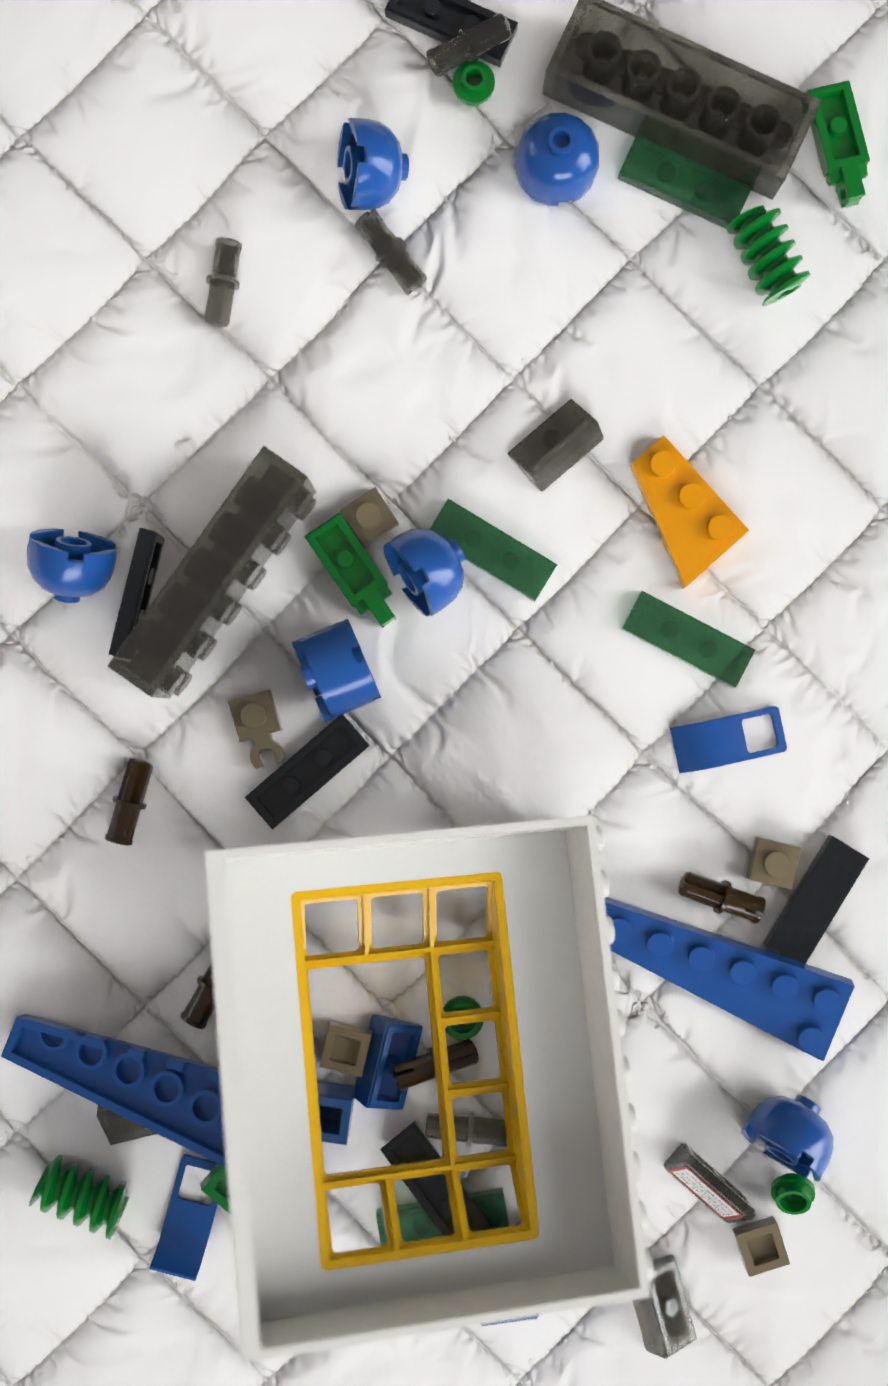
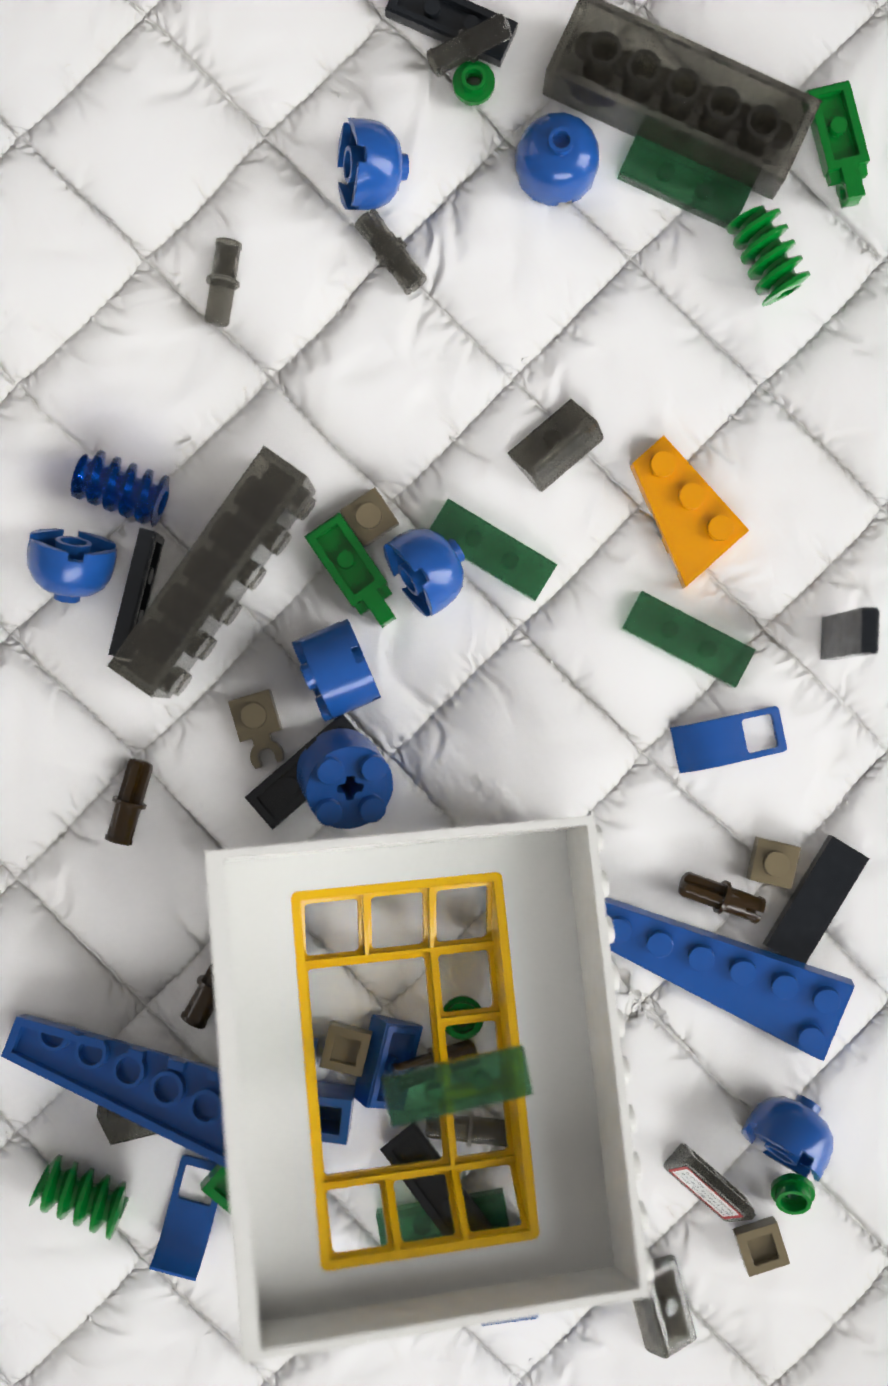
none -> clear blue piece [70,450,170,527]
none -> blue brick [297,728,393,829]
none -> clear green tile [380,1044,533,1128]
none -> black tile [821,607,880,660]

